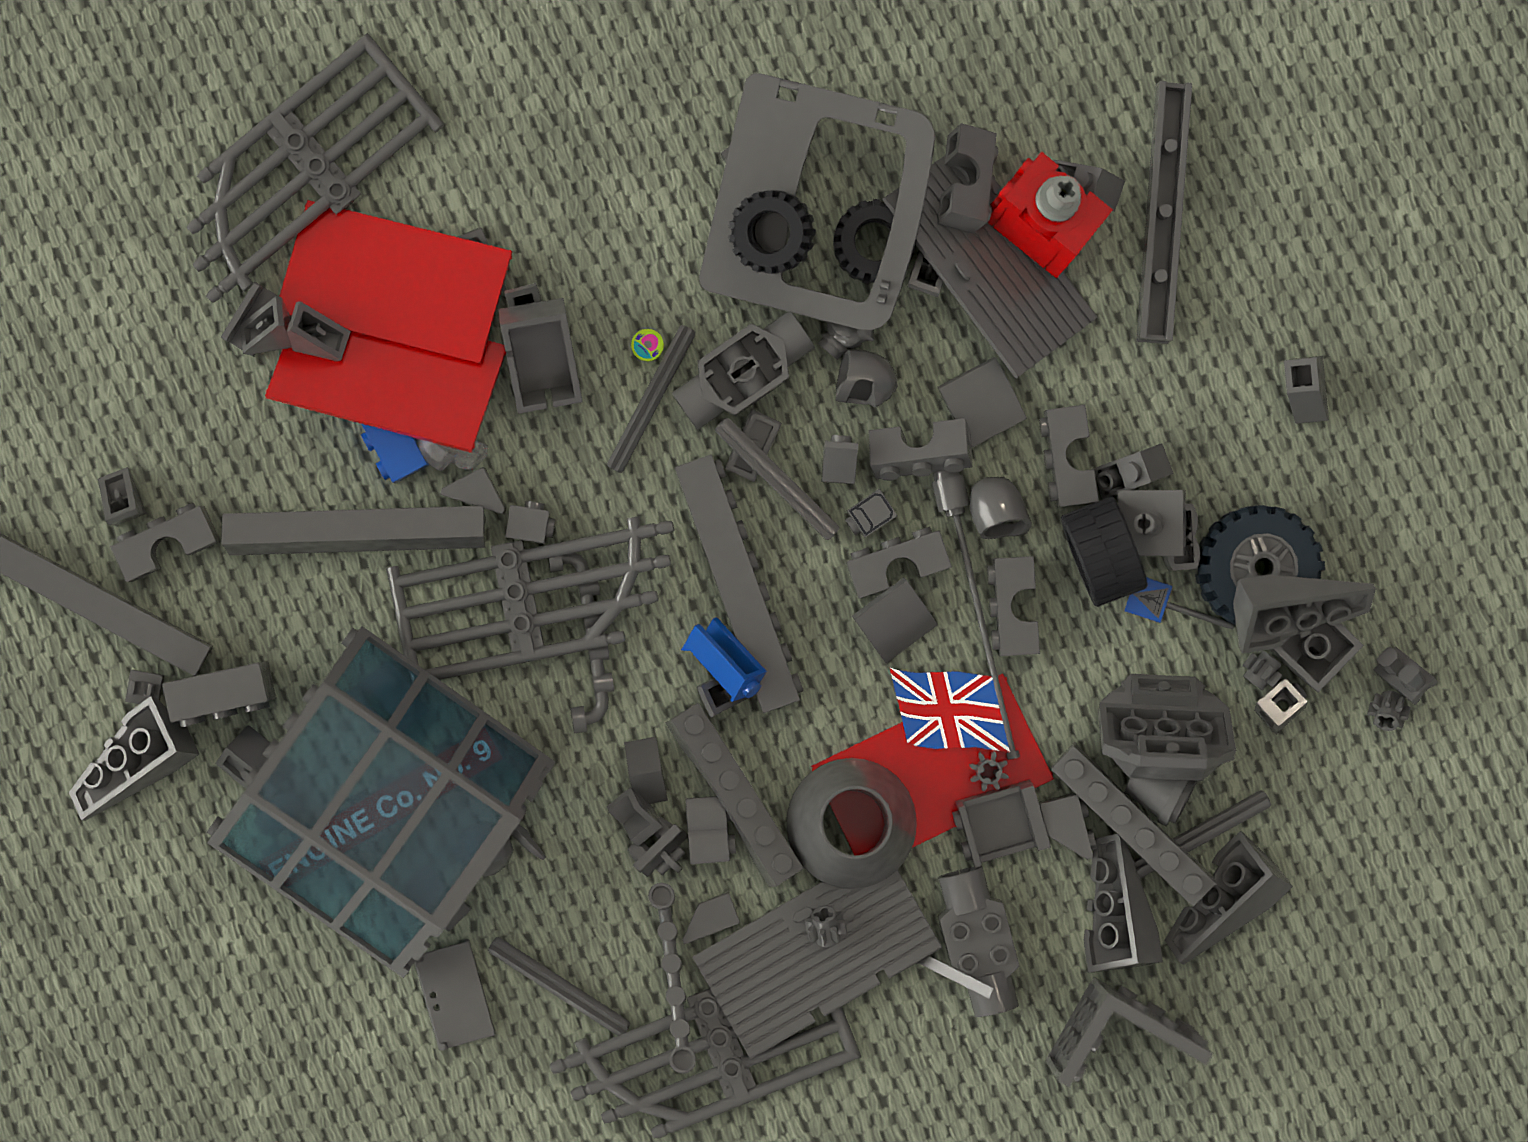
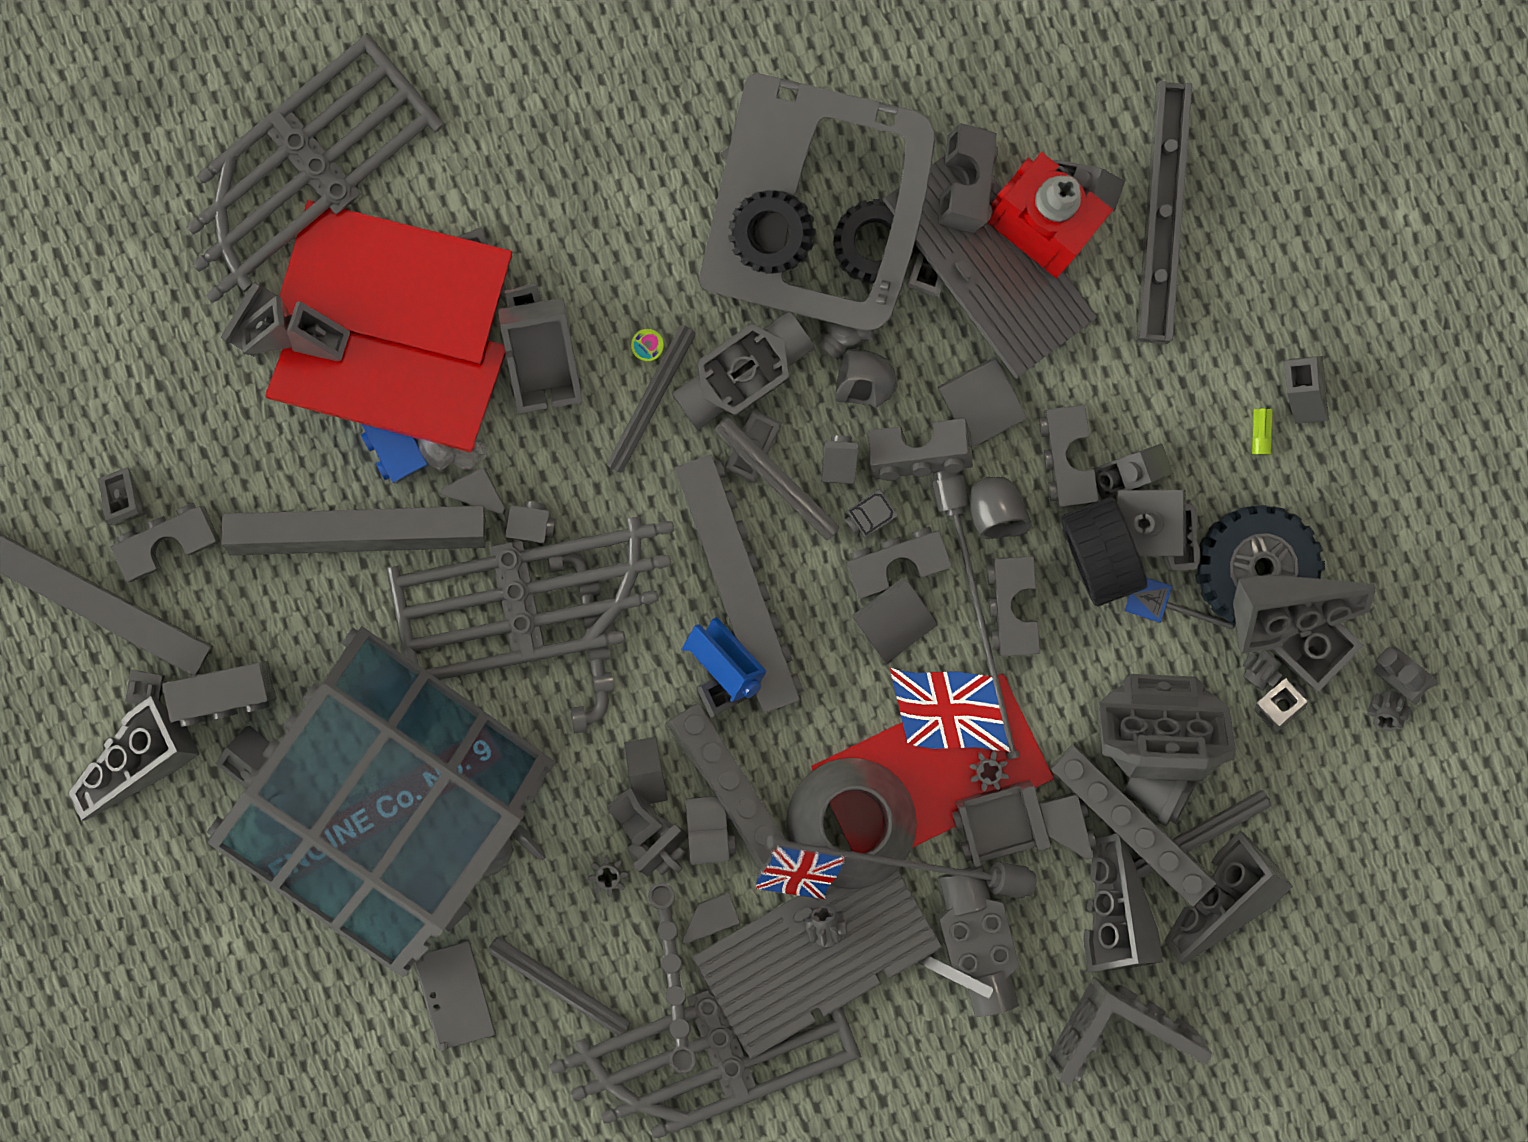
none -> dark grey gear [588,855,629,897]
none -> flag [756,835,1037,899]
none -> lime piece [1252,408,1273,455]

